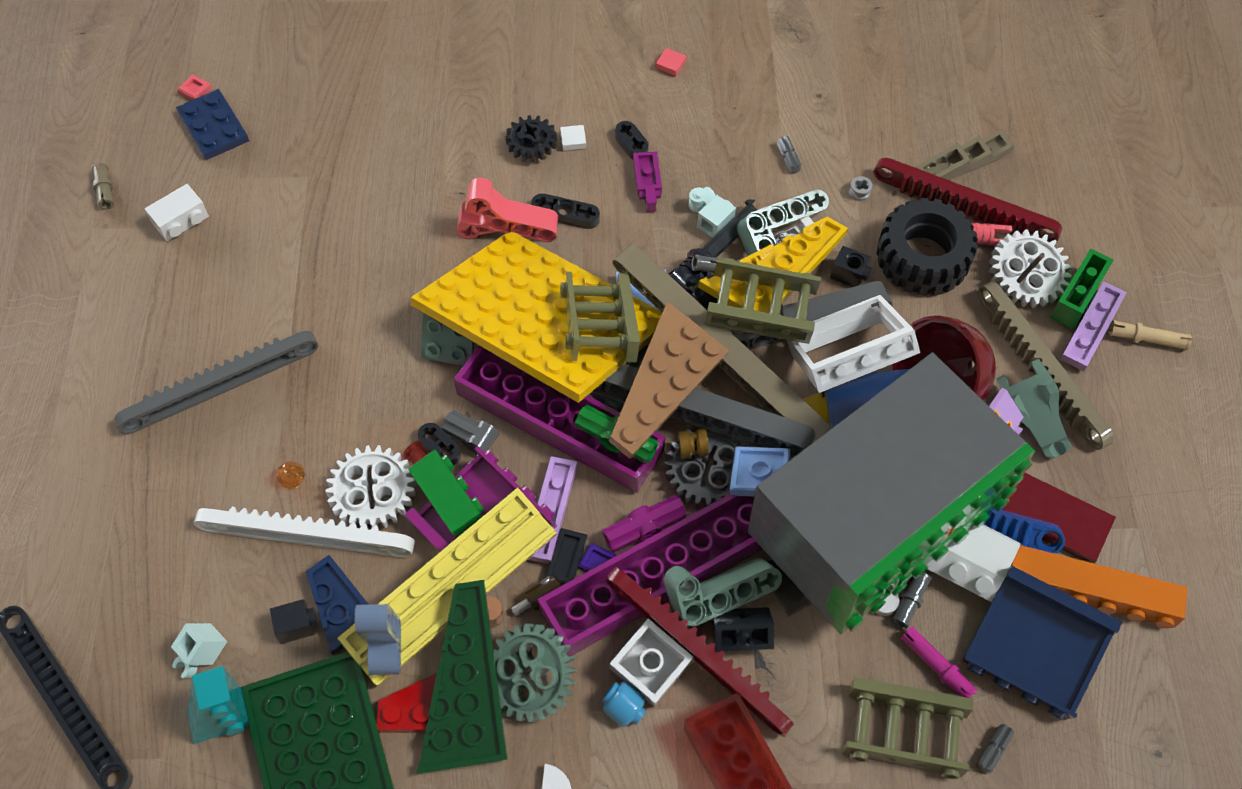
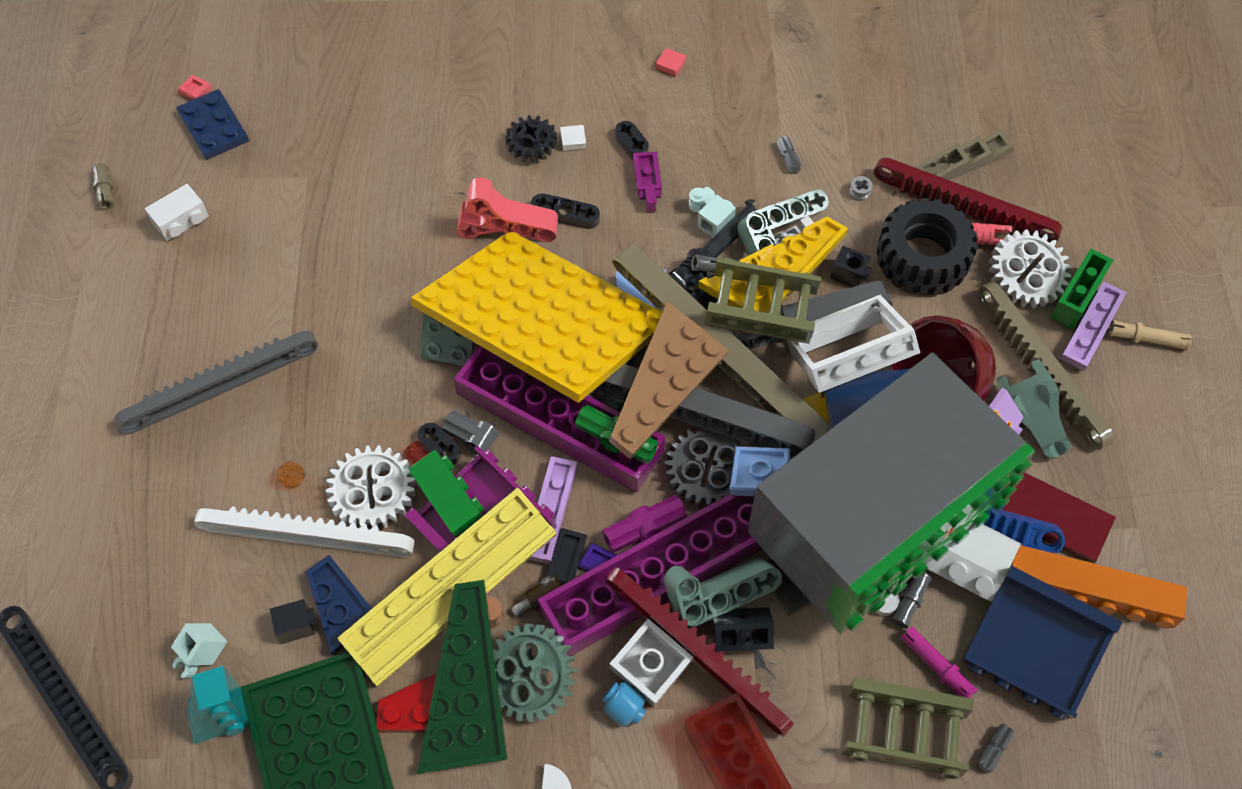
sand blue beam [355,604,401,676] -> none
olive fence [560,272,640,362] -> none
pearl gold wheel [678,429,709,459] -> none

